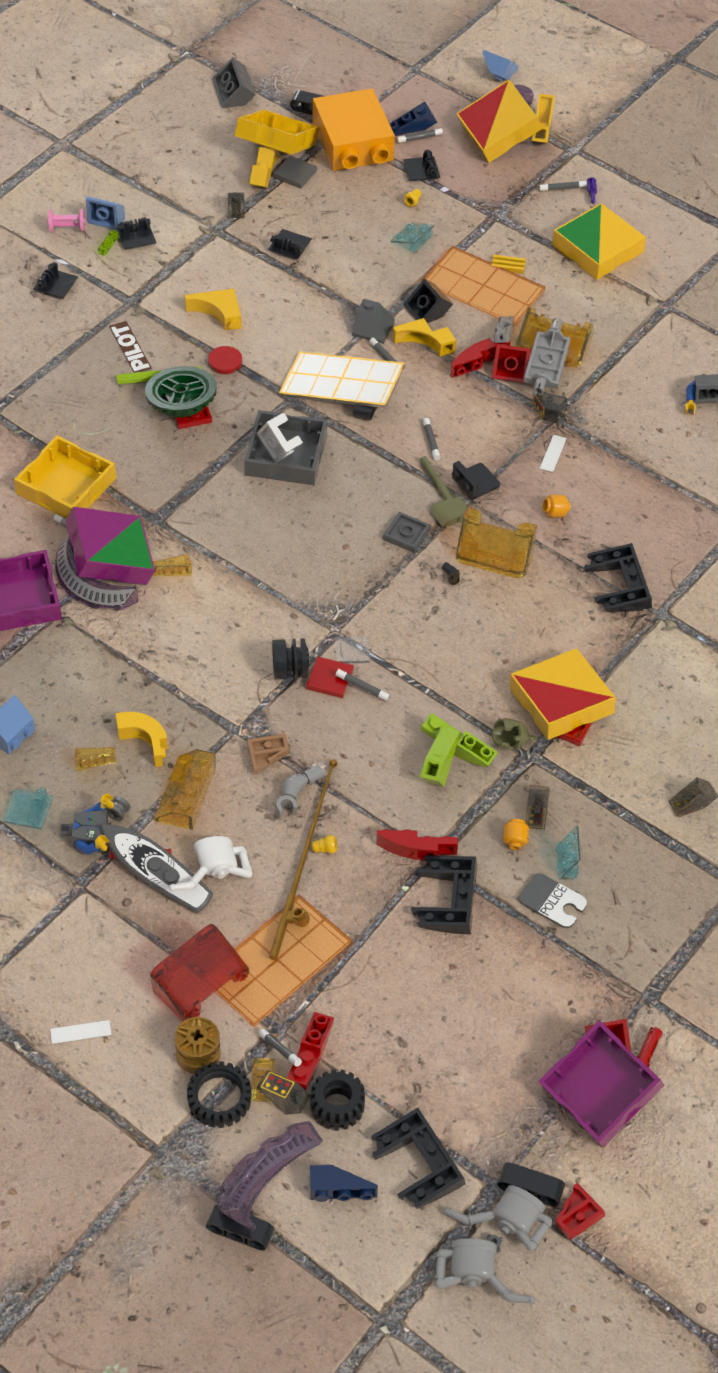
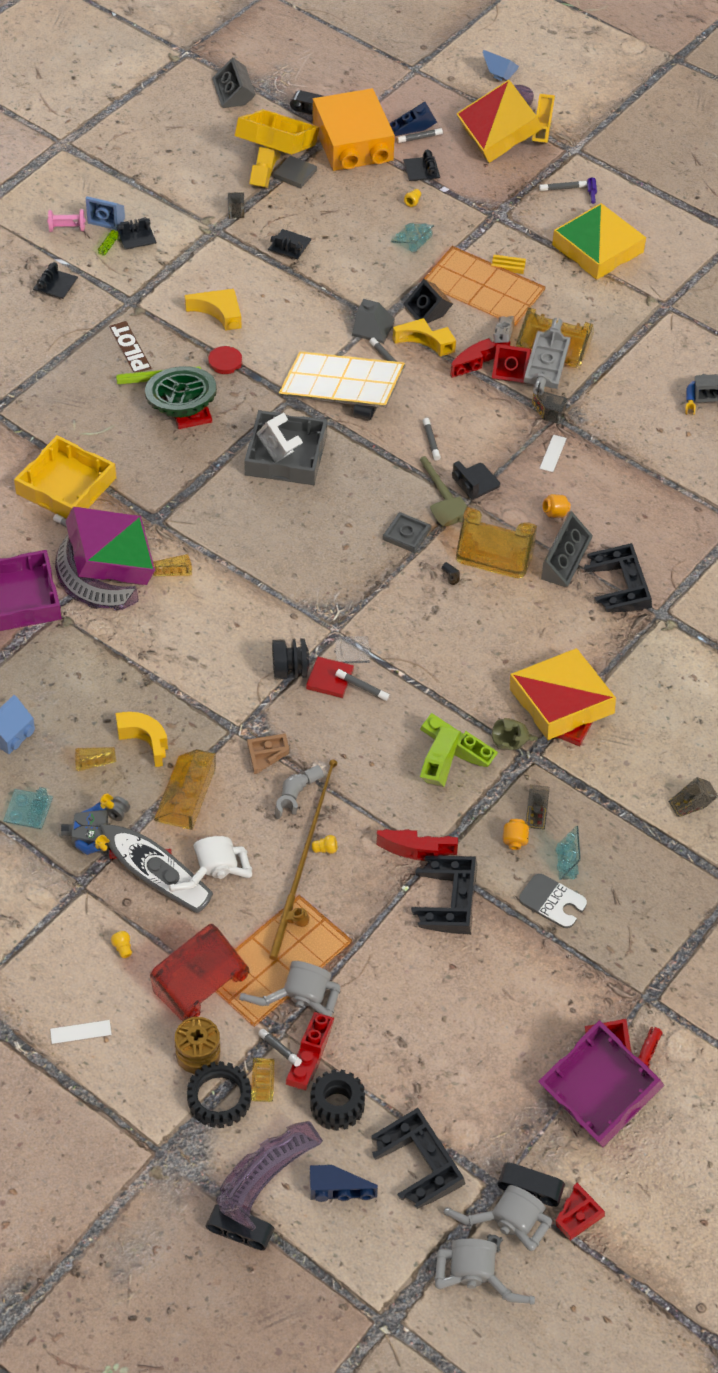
clear smoke slope [256,1070,310,1115] -> none
none -> yellow piece [111,931,132,959]
none -> light grey piece [239,961,341,1017]
none -> dark grey slope [541,511,593,587]

